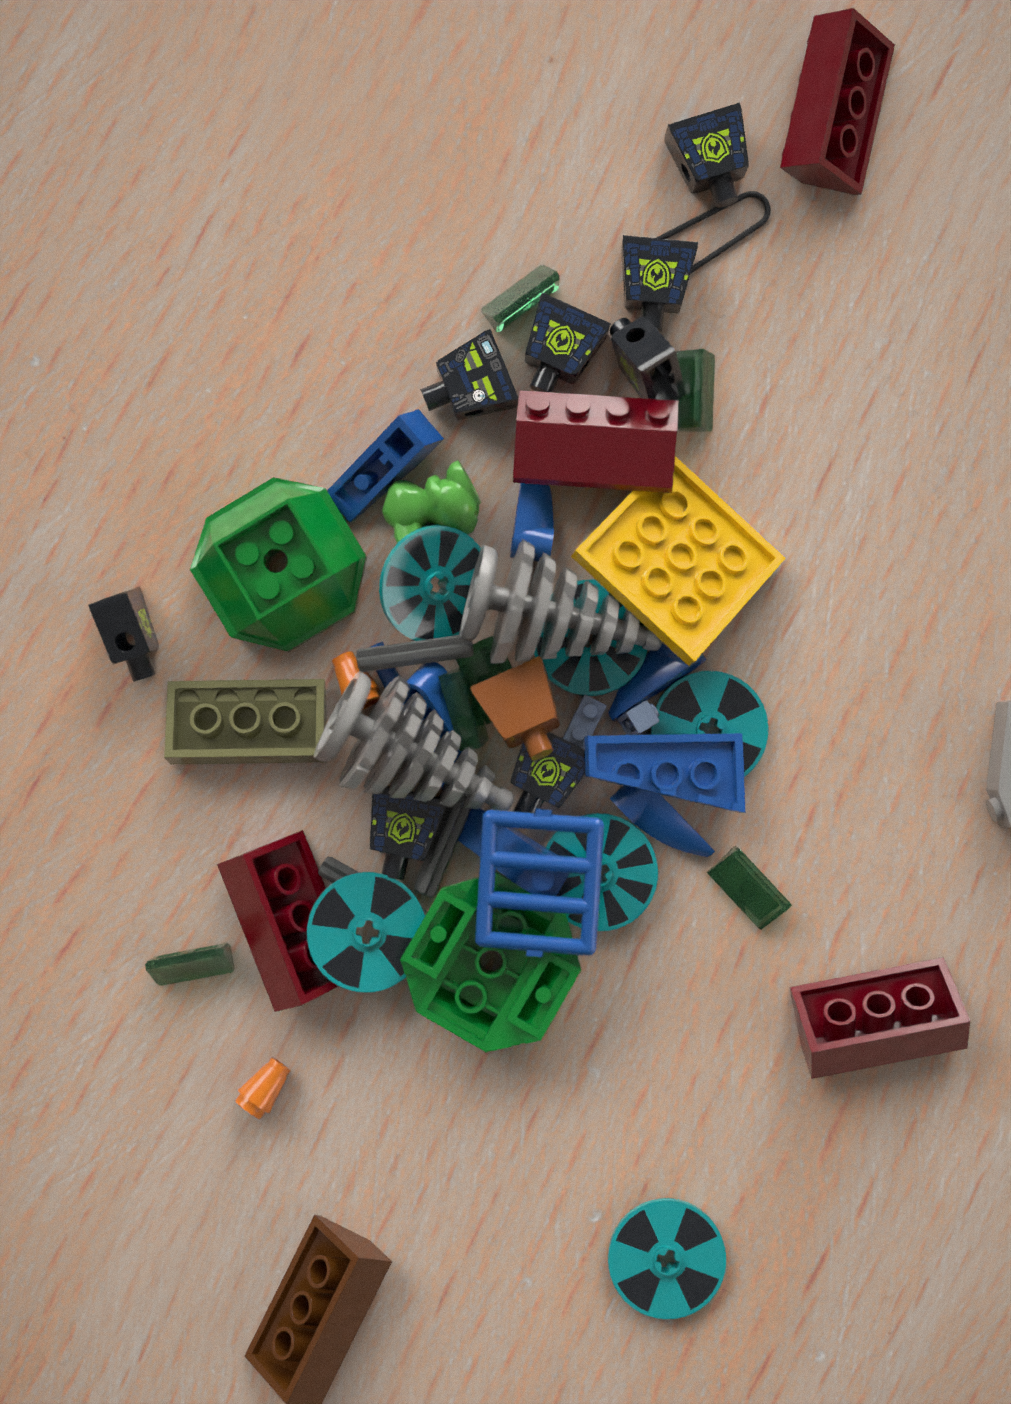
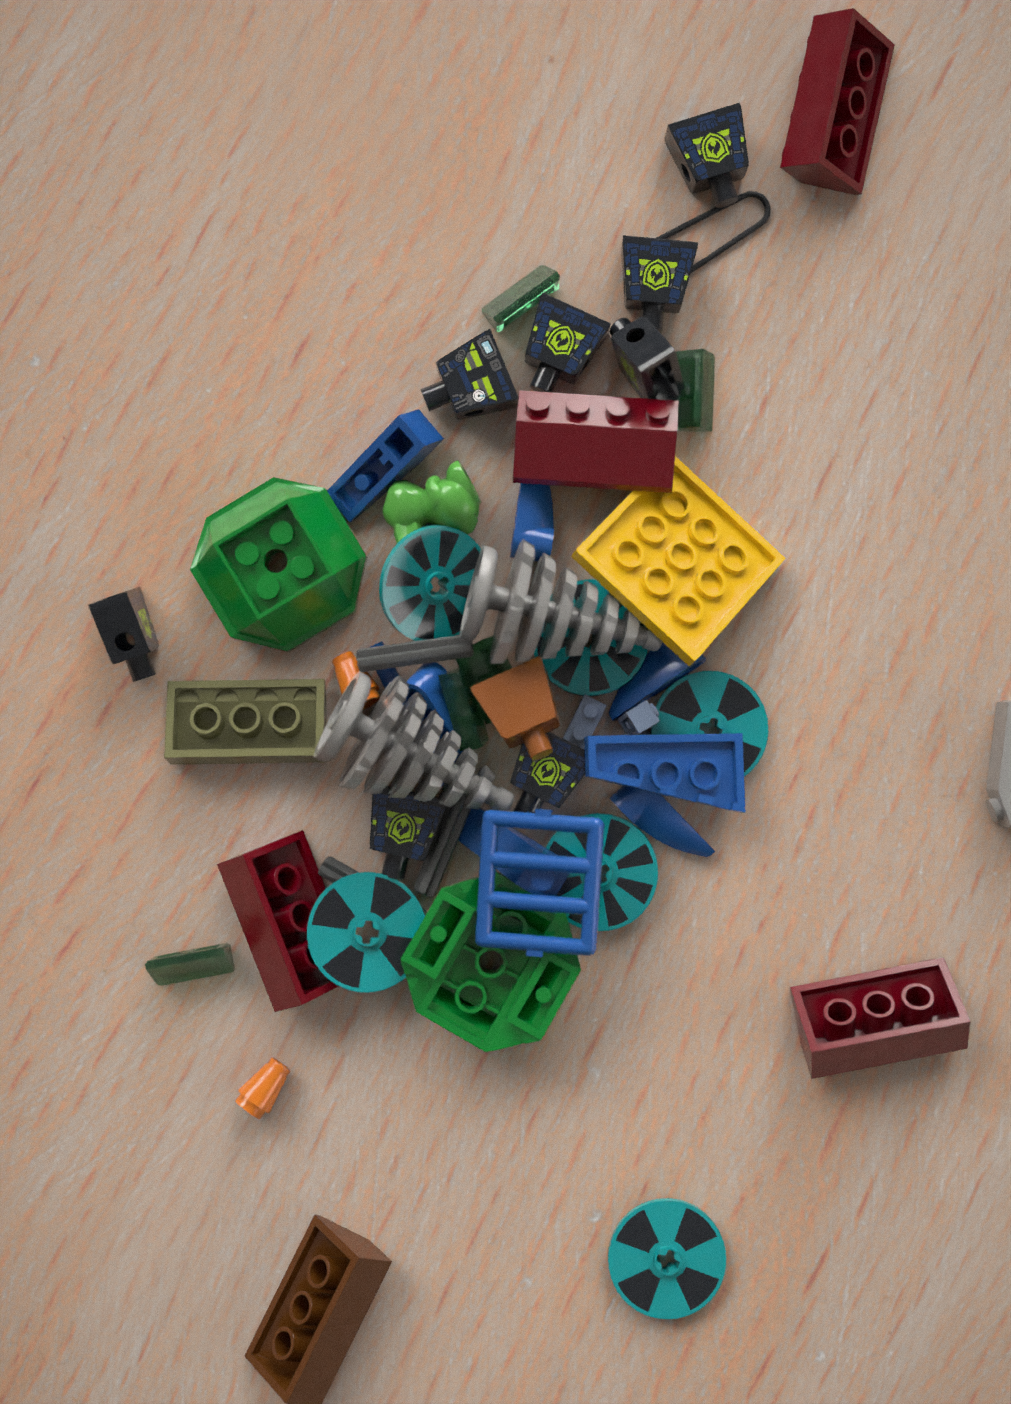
clear green slope [706,846,792,930] -> none

